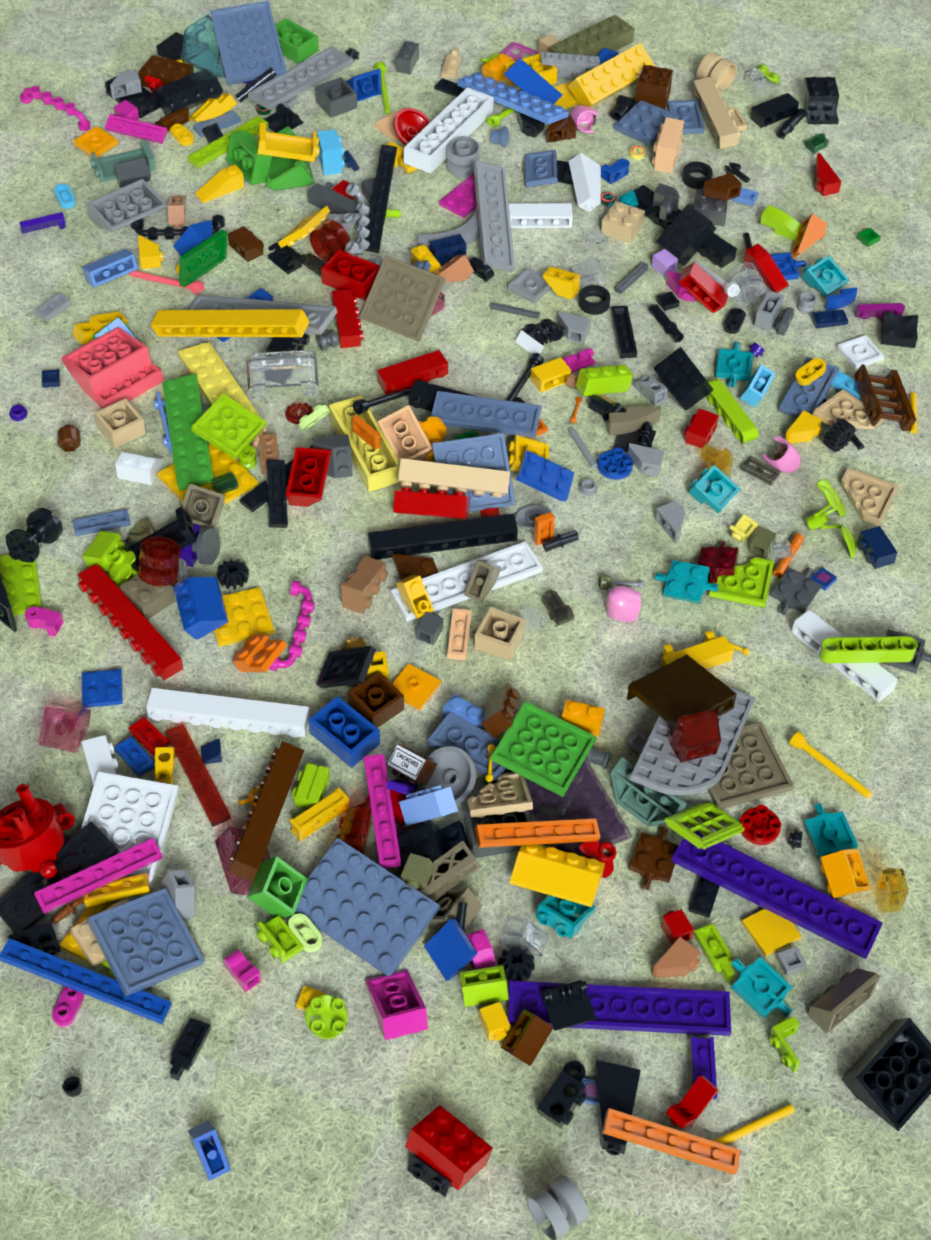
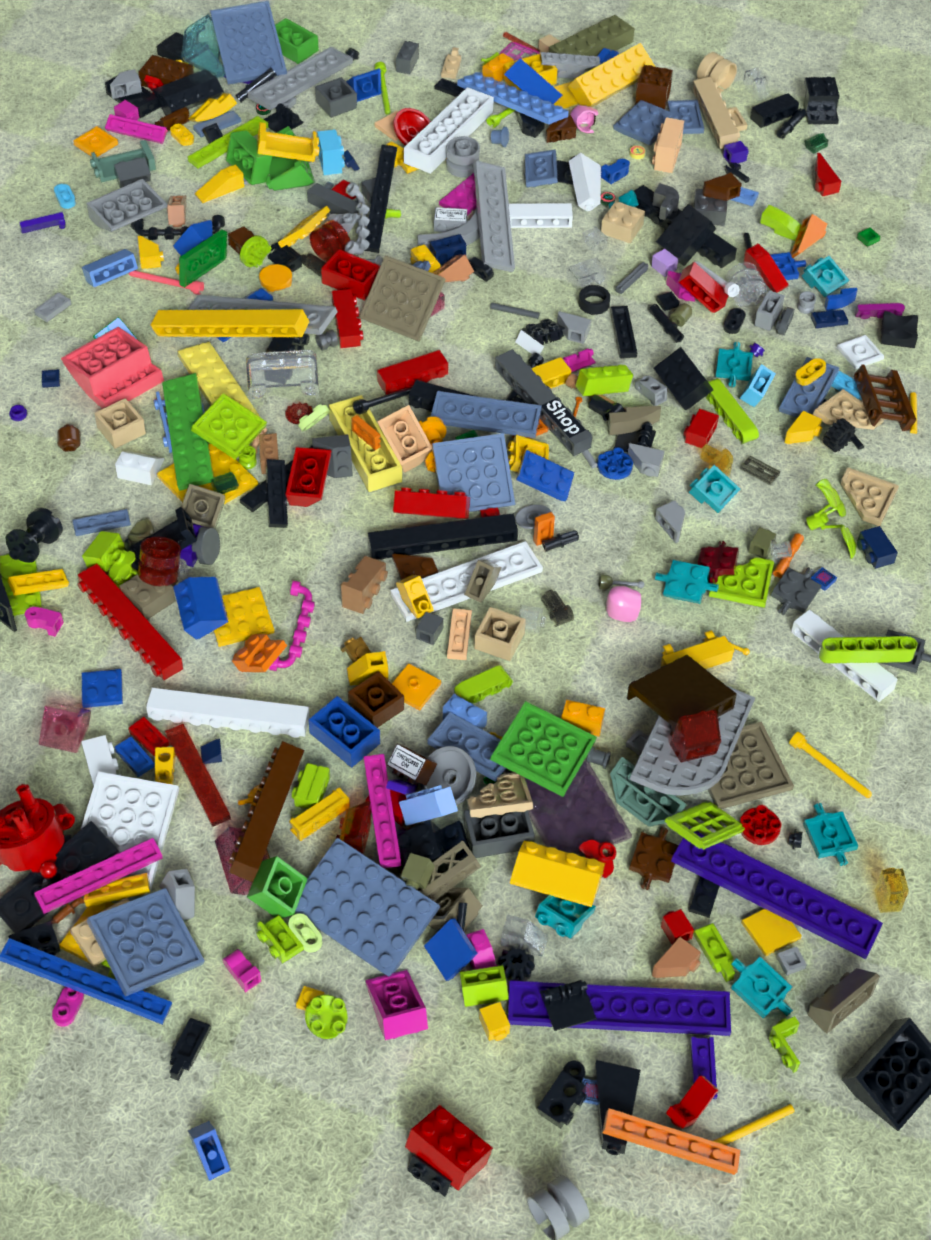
dark pink bar [20,86,91,131] -> none
black hinge [62,1076,82,1098] -> none
yellow slope [73,311,128,345] -> none
black gear [217,558,249,590] -> none
black plate [316,646,376,689] -> none
tan brick [396,458,510,498] -> none
orange plate [475,819,601,848] -> none
reddish brown brick [481,683,521,738] -> none
yellow hinge [485,744,496,782] -> none
reddish brown panel [501,1009,553,1066] -> none
light grey plate [508,267,552,304] -> none
yellow slope [543,266,580,299] -> none
light grey plate [579,479,598,496] -> none
black piece [610,95,635,121] -> none
black tyre [682,162,713,189] -> none
light yellow bracket [729,514,760,543] -> none
lime dish [756,63,781,84] -> none
bright pink piece [762,436,801,473] -> none
light orange slope [821,849,871,898] -> none
none -> yellow tile [8,569,69,596]
none -> lime tile [240,235,271,268]
none -> light orange tile [259,264,292,292]
none -> brick [434,207,467,233]
none -> lime beam [454,665,513,704]
none -> dark grey brick [495,349,593,456]
none -> clear red bar [503,32,540,54]
none -> olive brick [670,303,692,327]
none -> dark purple brick [723,141,749,165]

